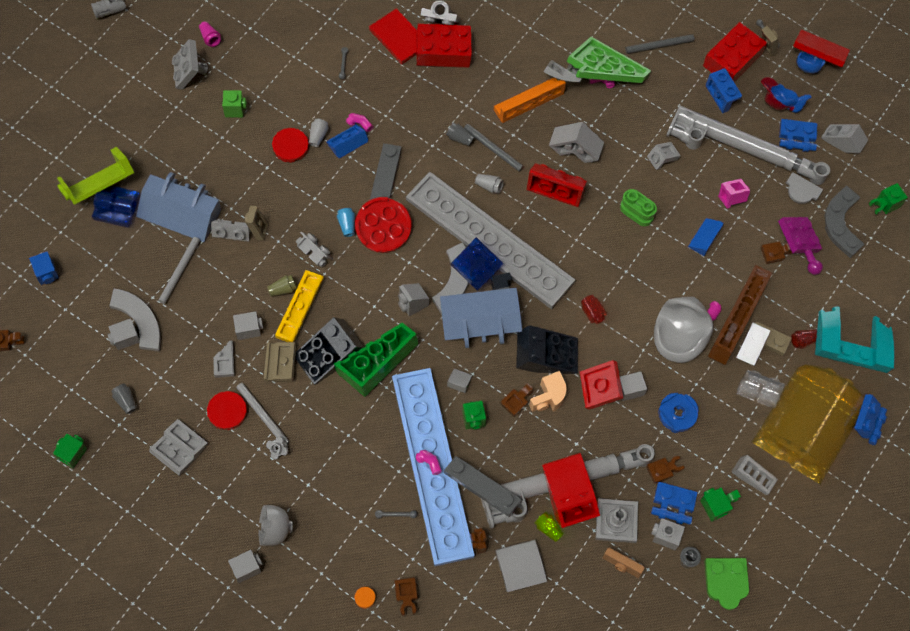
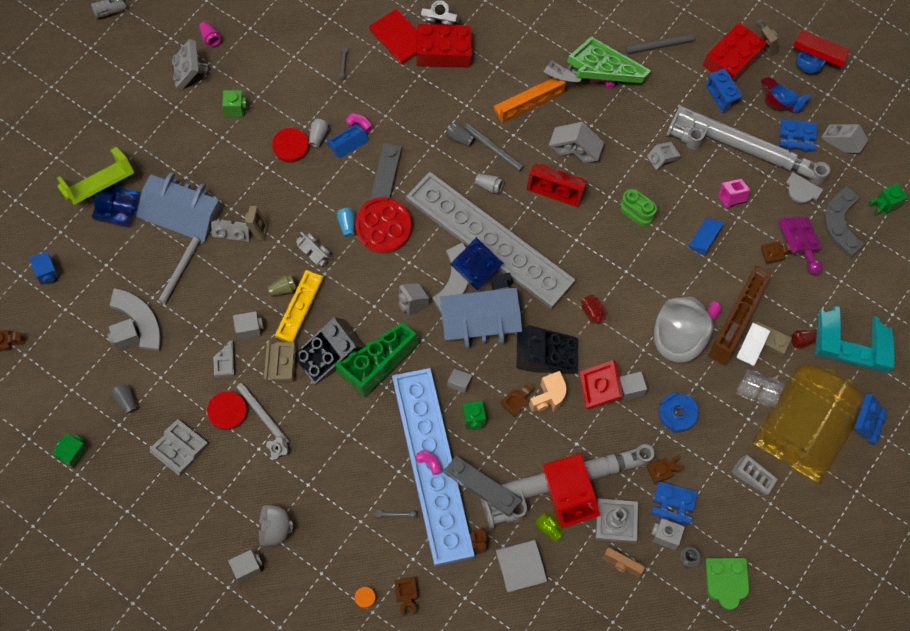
green brick [700,488,741,522] -> none

